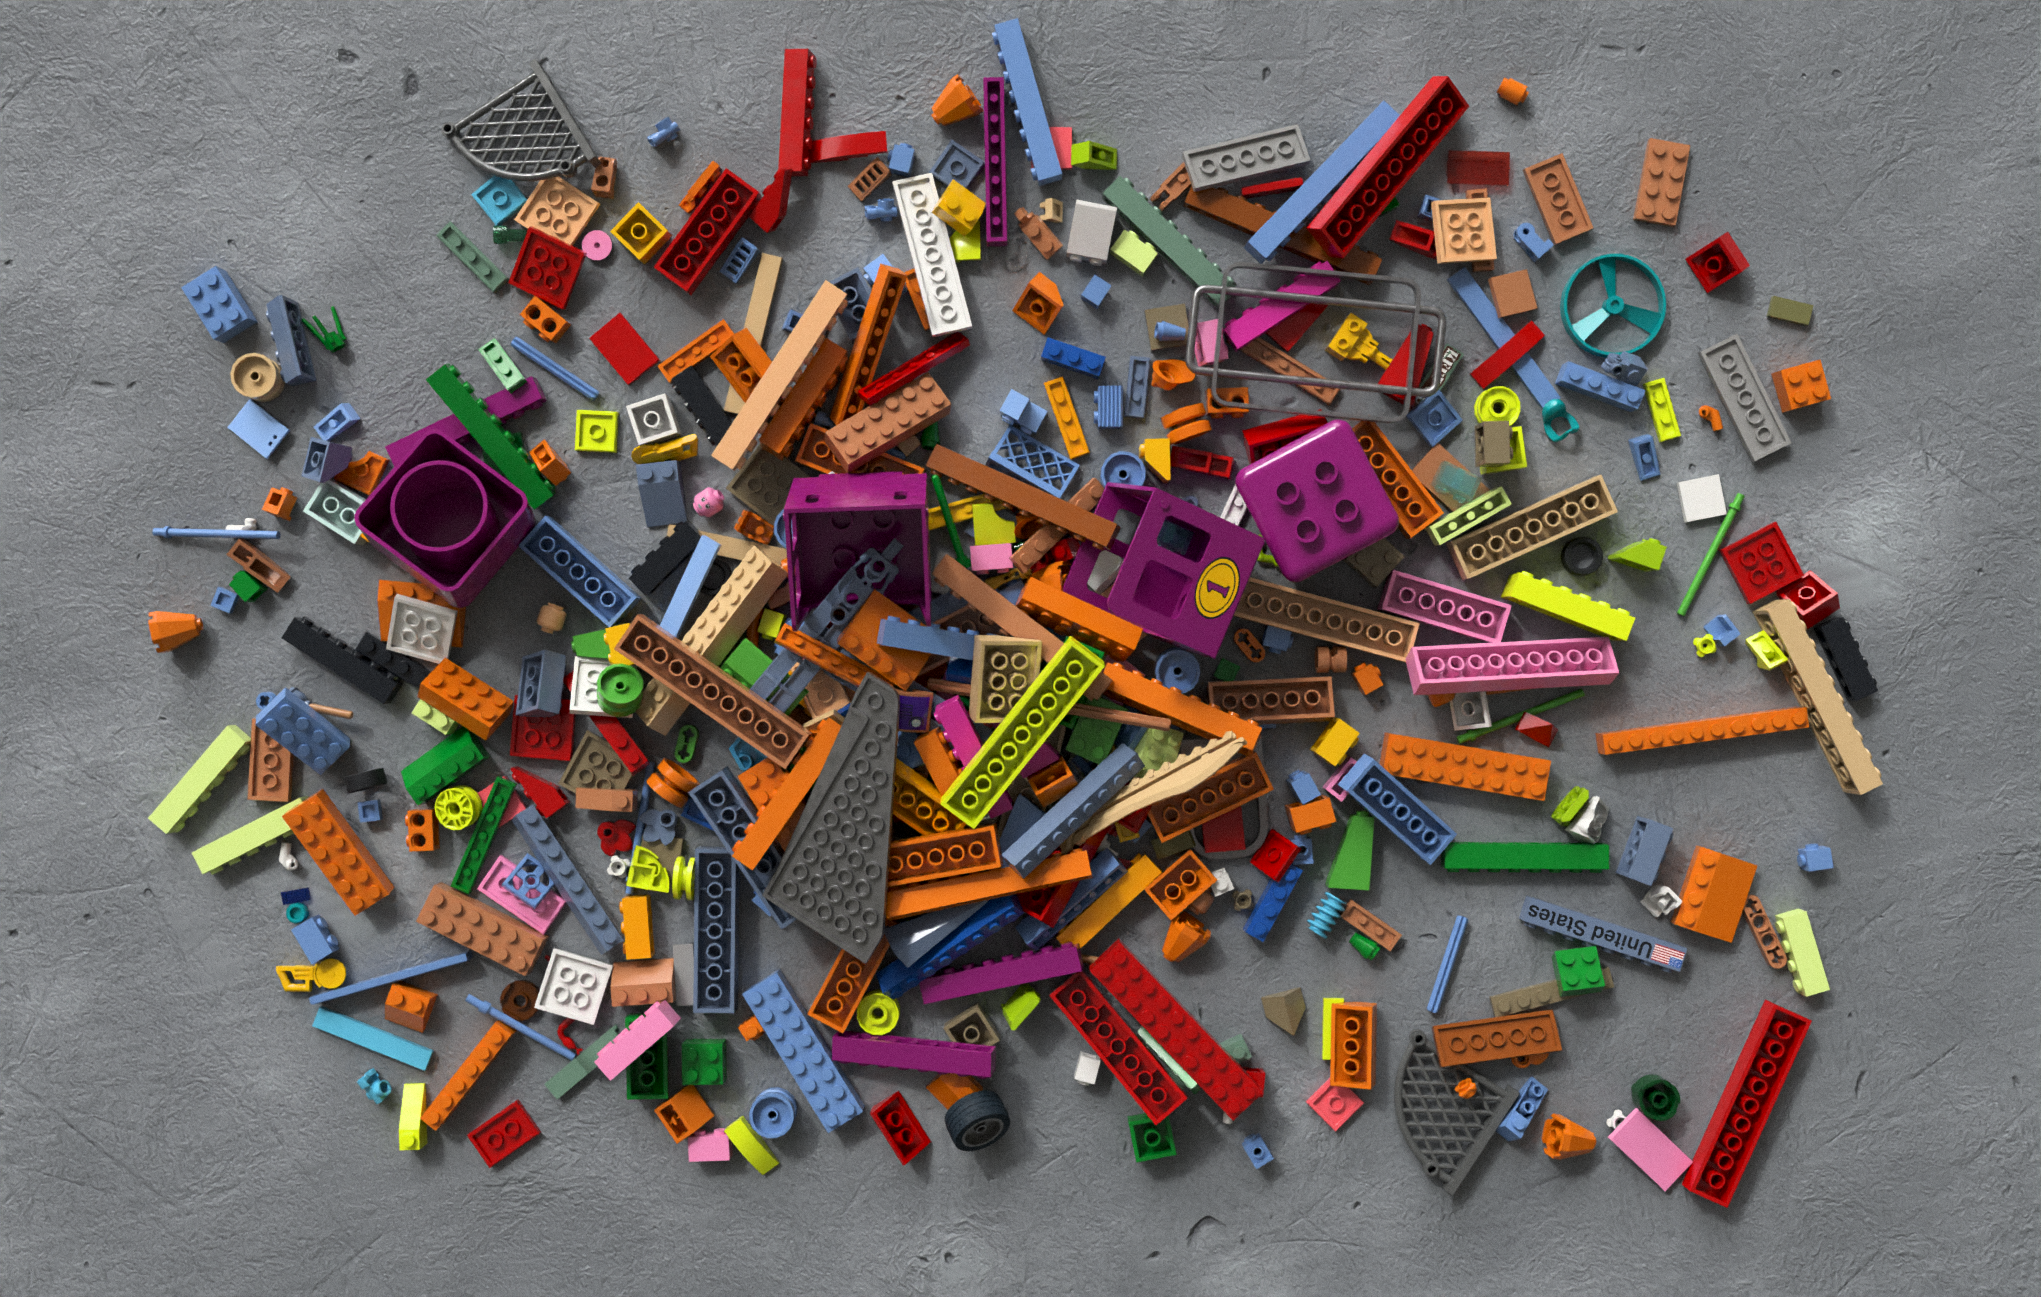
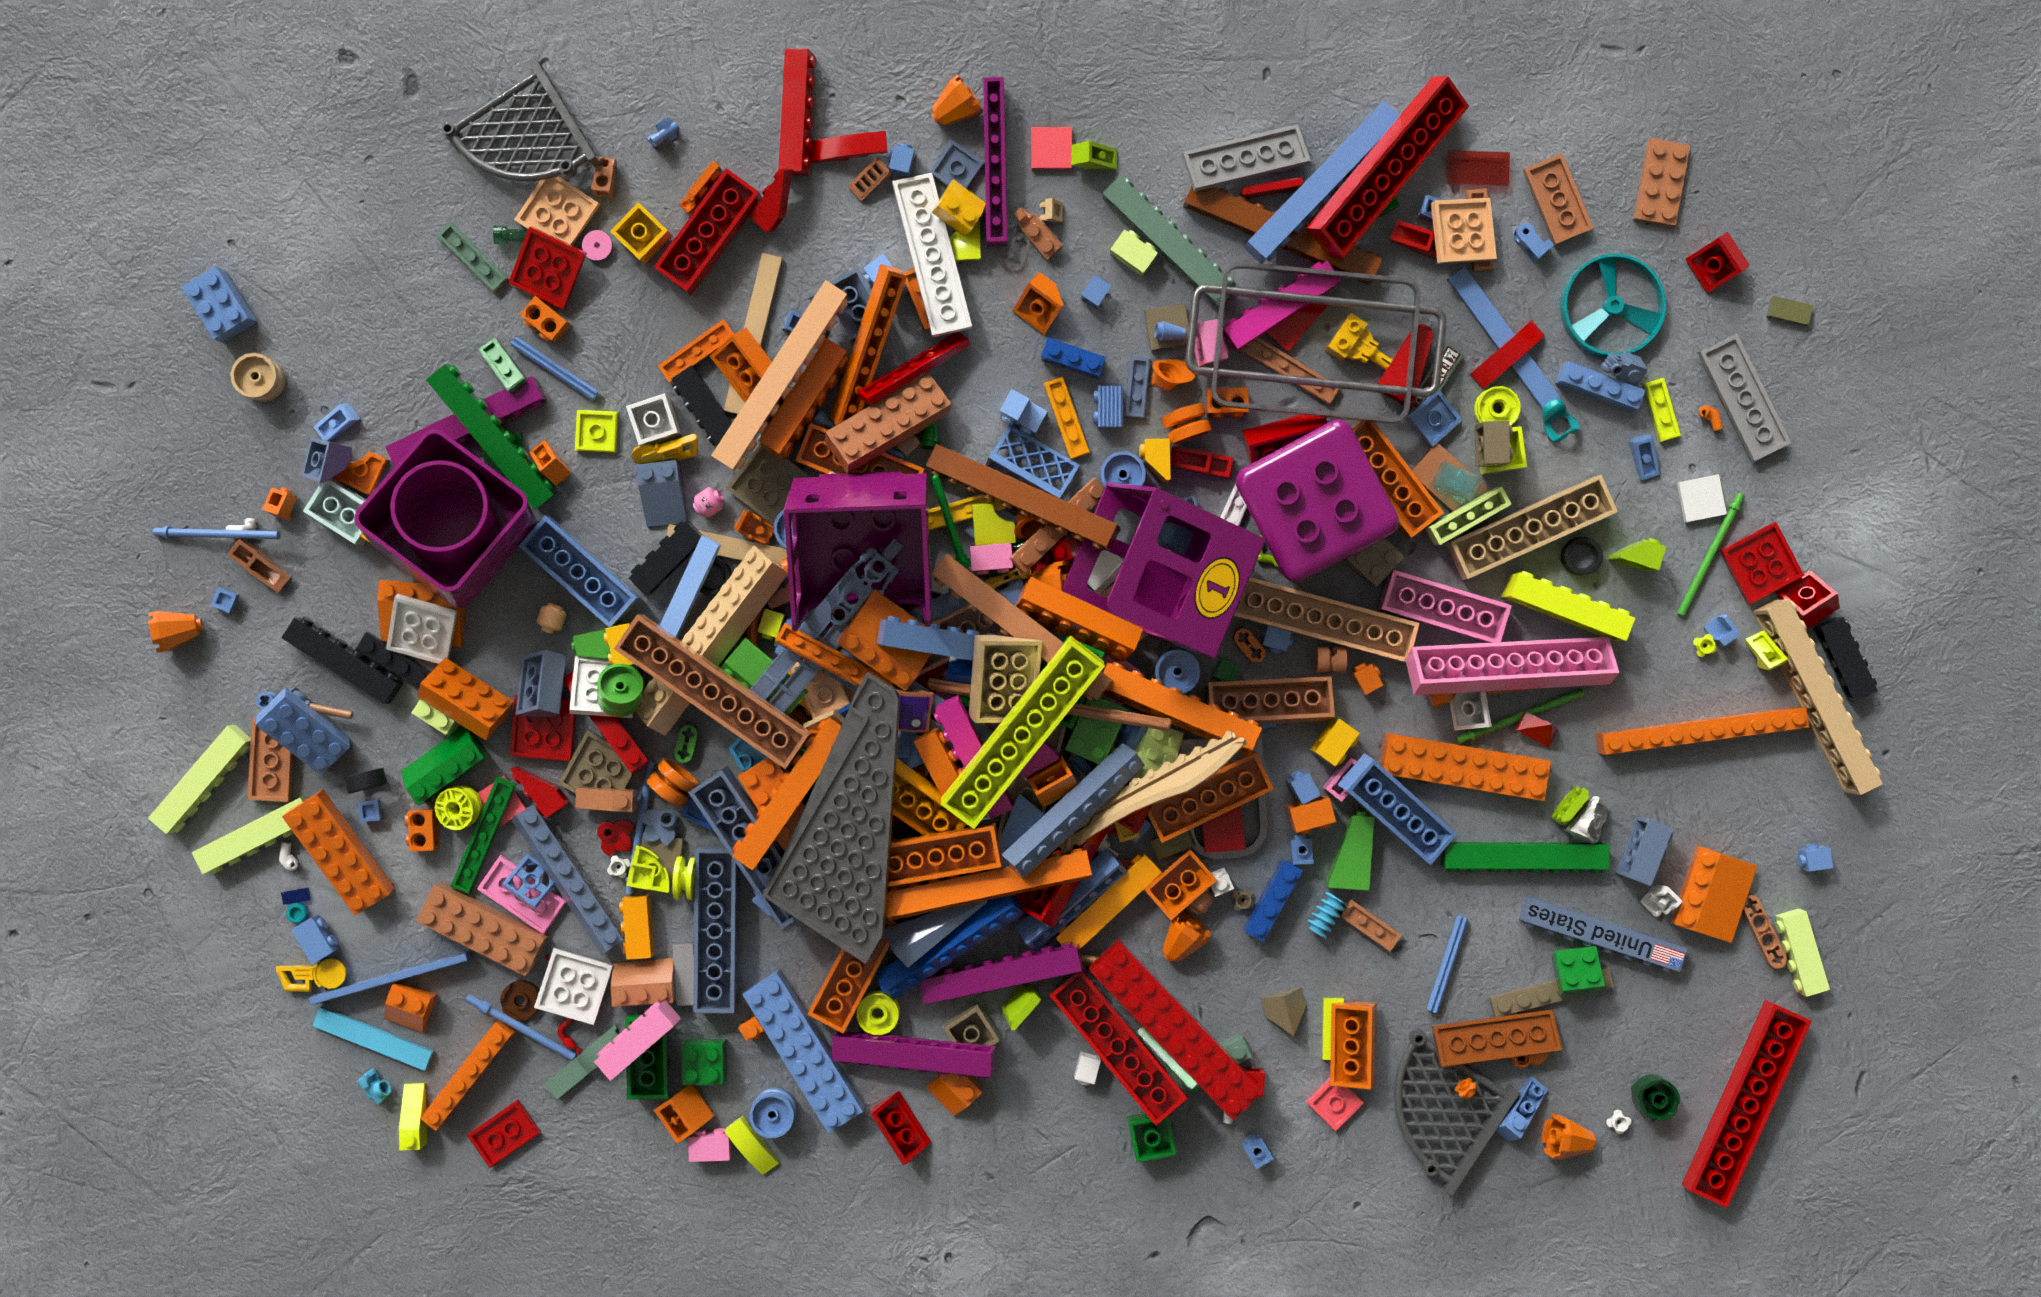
light blue container [228,399,290,459] -> none
green brick [229,570,268,603] -> none
sand blue slope [266,295,317,386] -> none
green plant [302,306,347,353] -> none
medium azure tile [471,169,528,227] -> none
red tile [589,313,660,386] -> none
medium blue slope [720,237,760,284] -> none
medium blue plate [864,198,897,221] -> none
black wheel [944,1090,1010,1152] -> none
medium blue brick [992,18,1062,186] -> none
white slope [1066,200,1117,266] -> none
nougat hinge [1150,162,1191,211] -> none
red tile [1250,829,1301,883] -> none
green cone [1349,932,1380,961] -> none
nougat tile [1488,269,1537,319] -> none
orange brick [1496,77,1529,105] -> none
bright pink tile [1608,1108,1693,1191] -> none
orange brick [1771,360,1831,413] -> none

